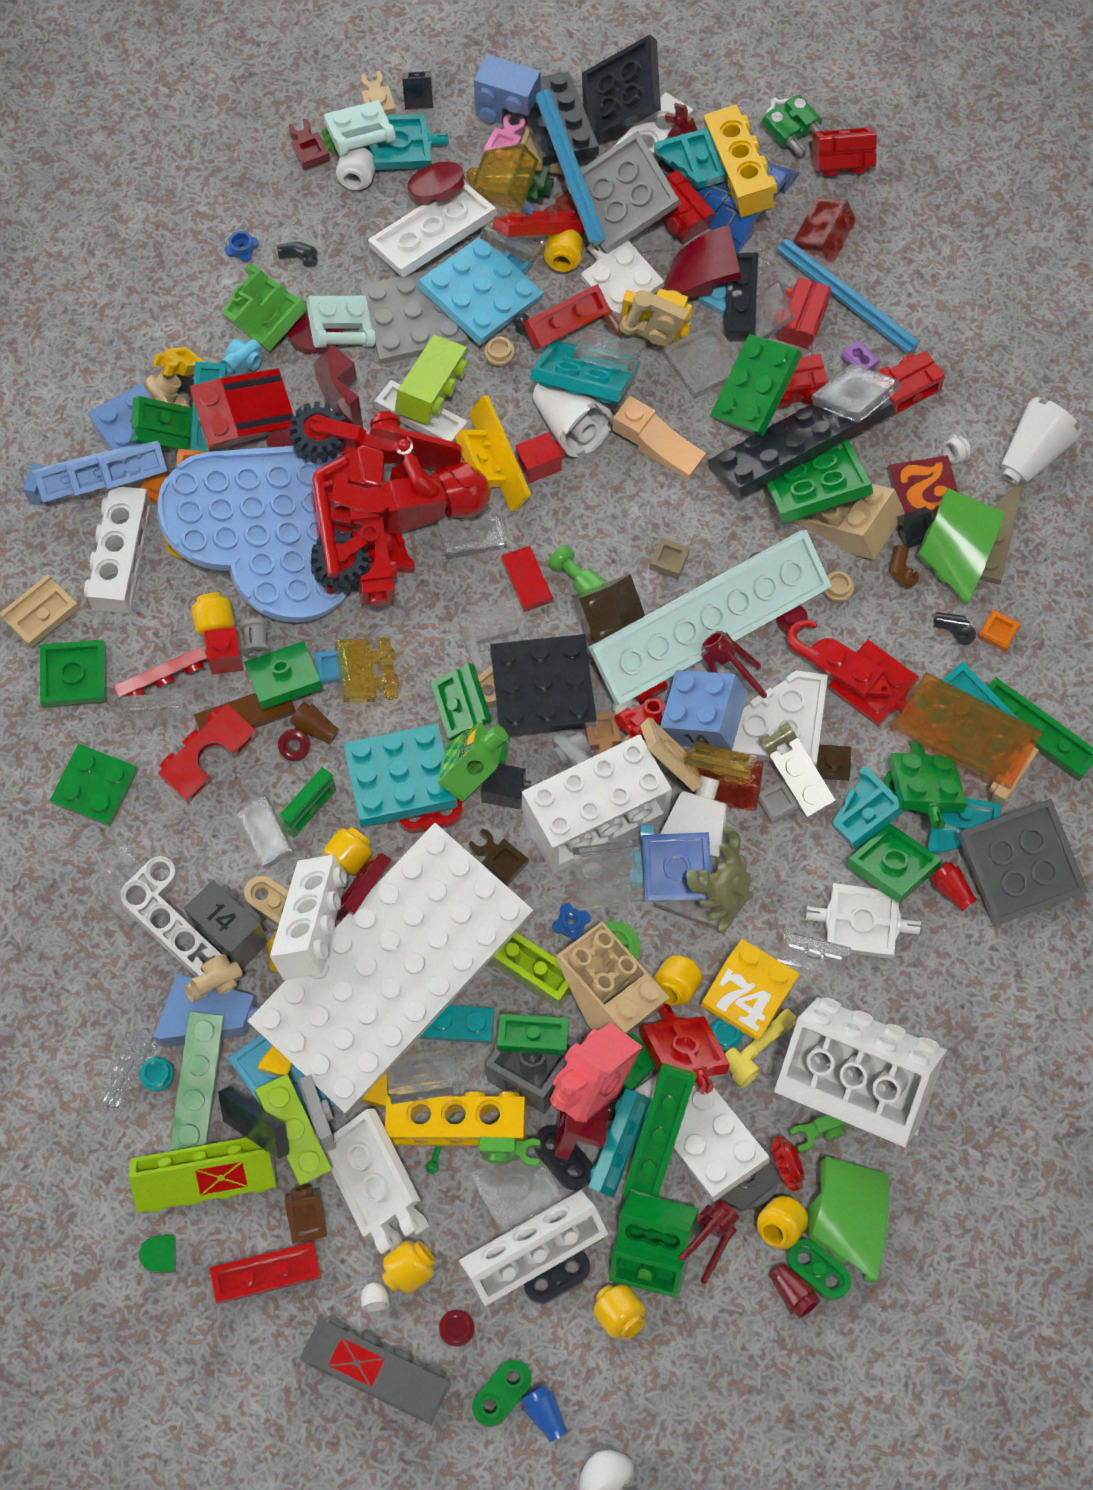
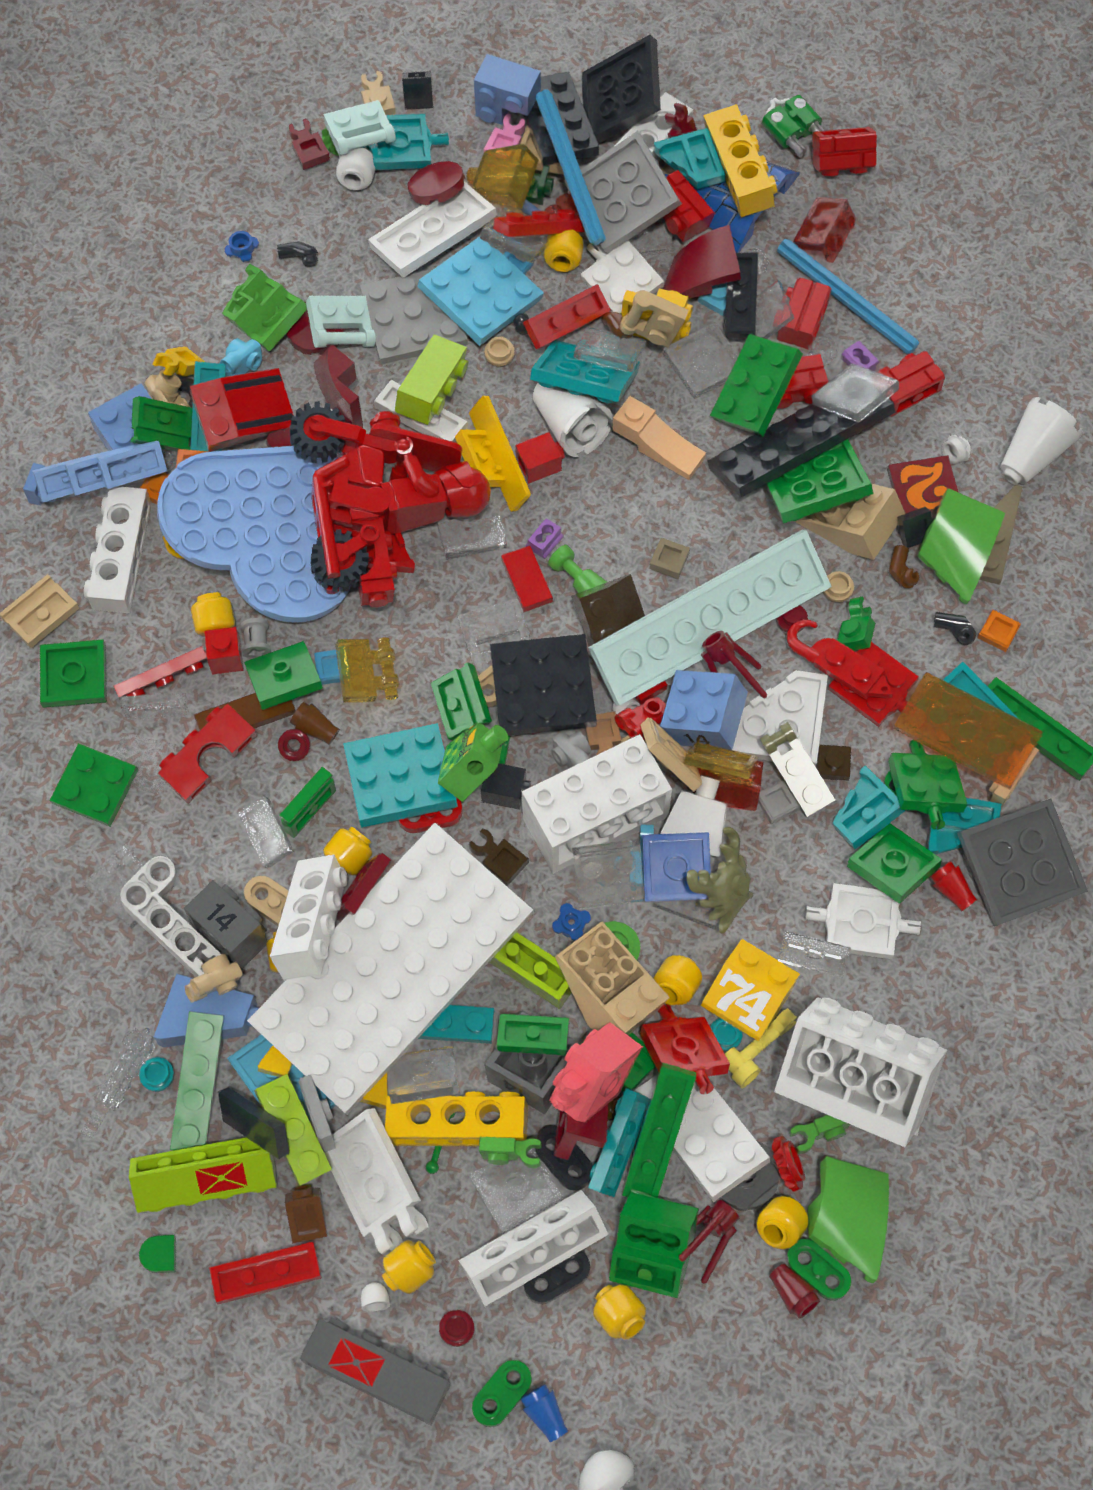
none -> medium lavender piece [525,518,564,559]
none -> green plate [837,596,876,651]

